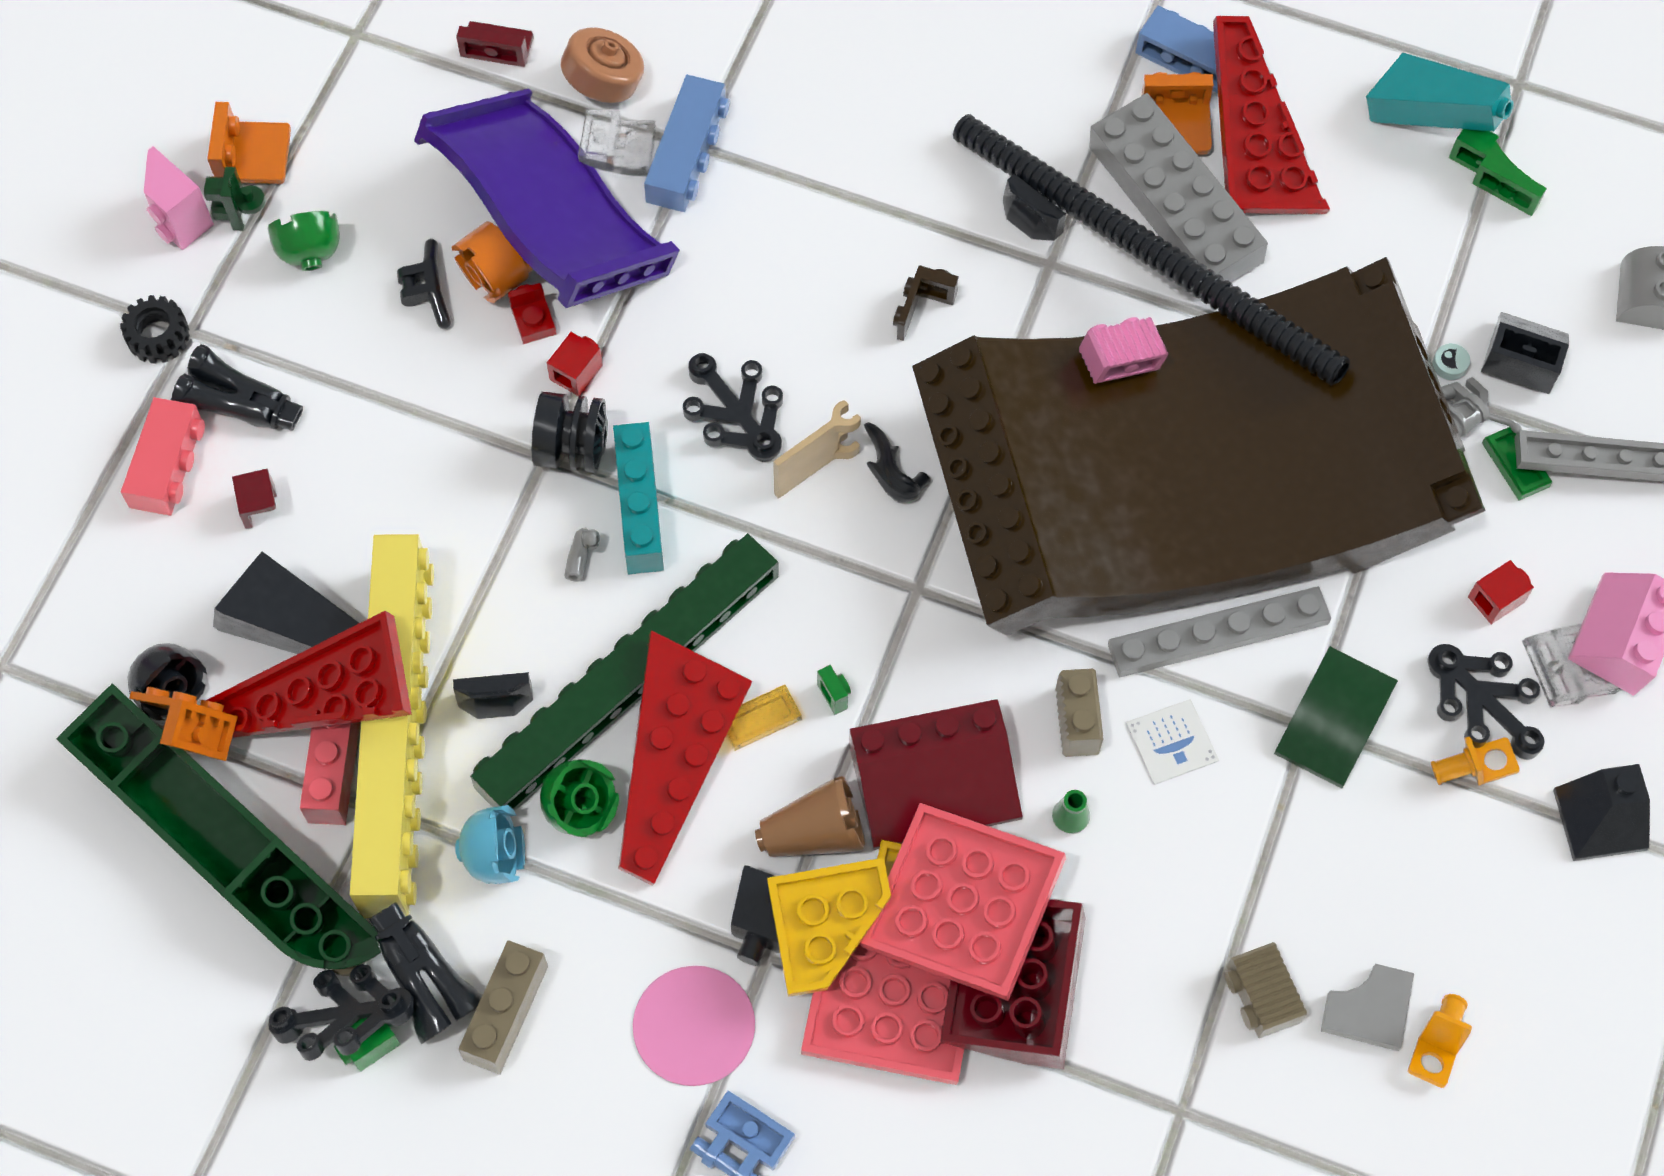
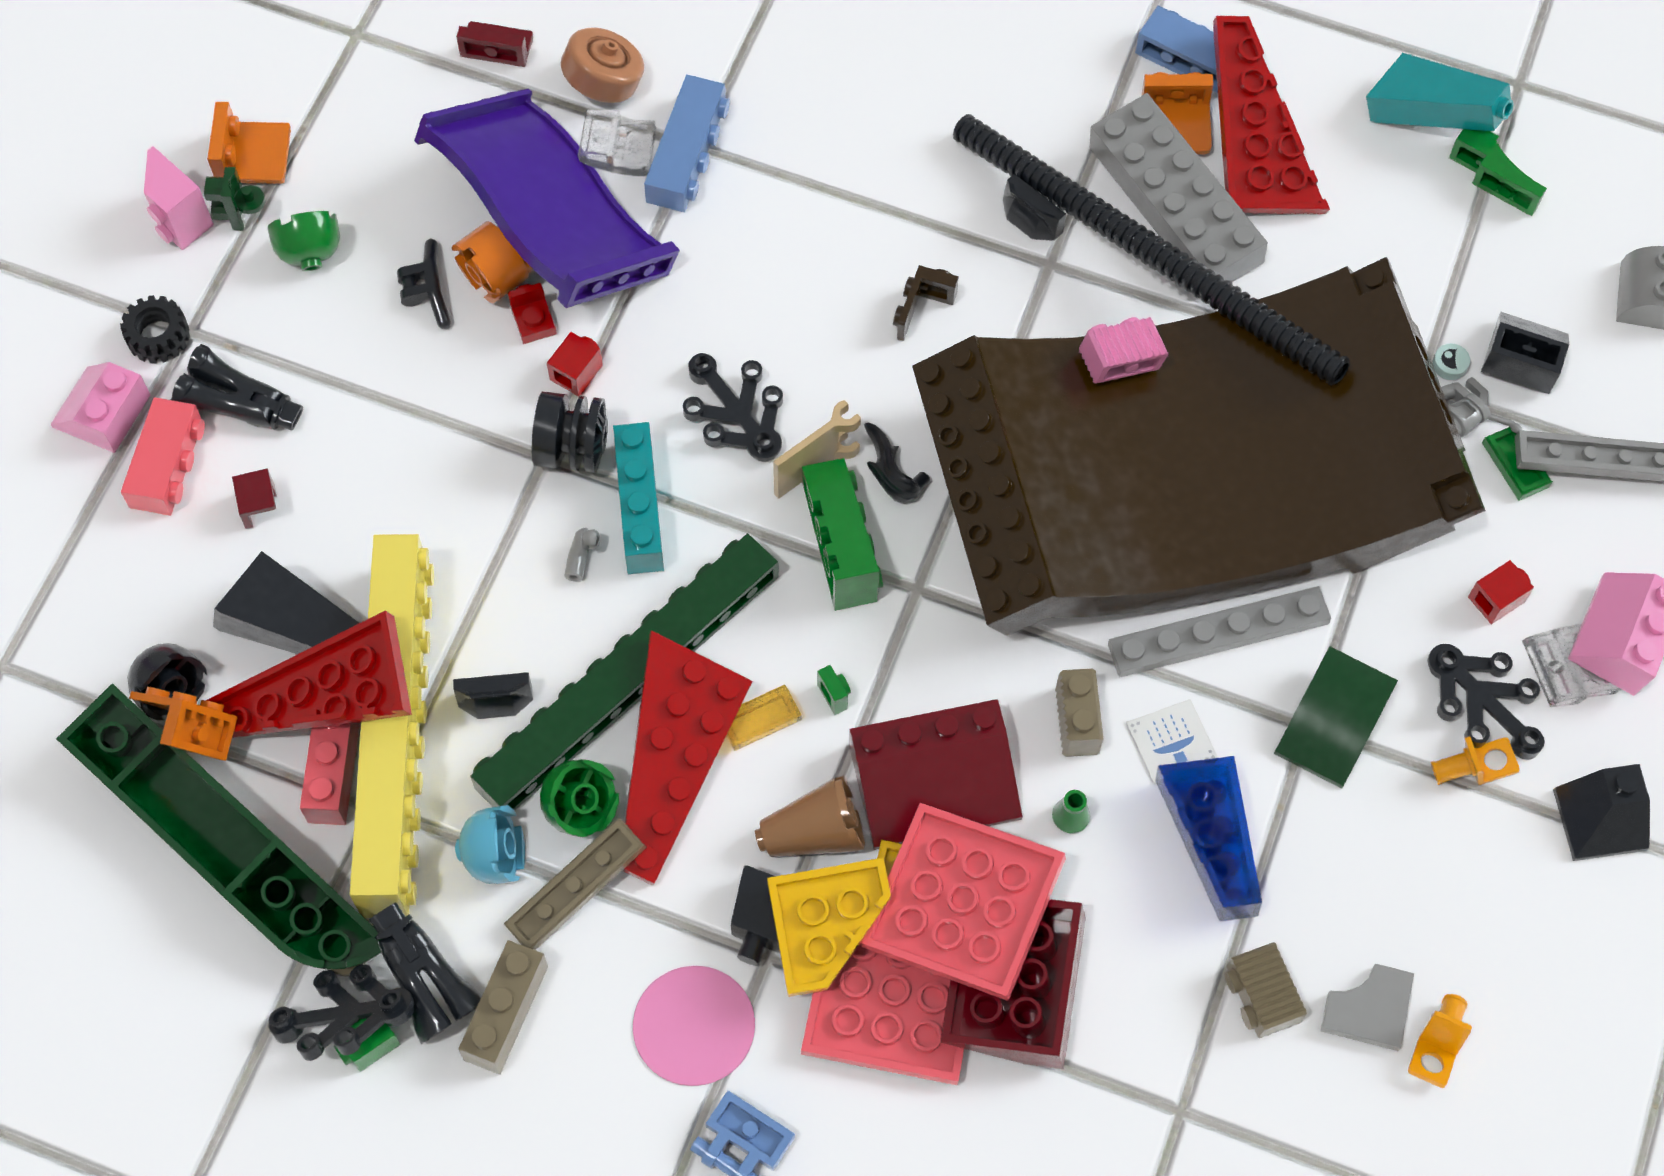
none -> bright pink slope [51,362,151,453]
none -> dark tan tile [504,818,647,950]
none -> green wedge [802,458,883,611]
none -> clear blue wedge [1155,756,1262,921]

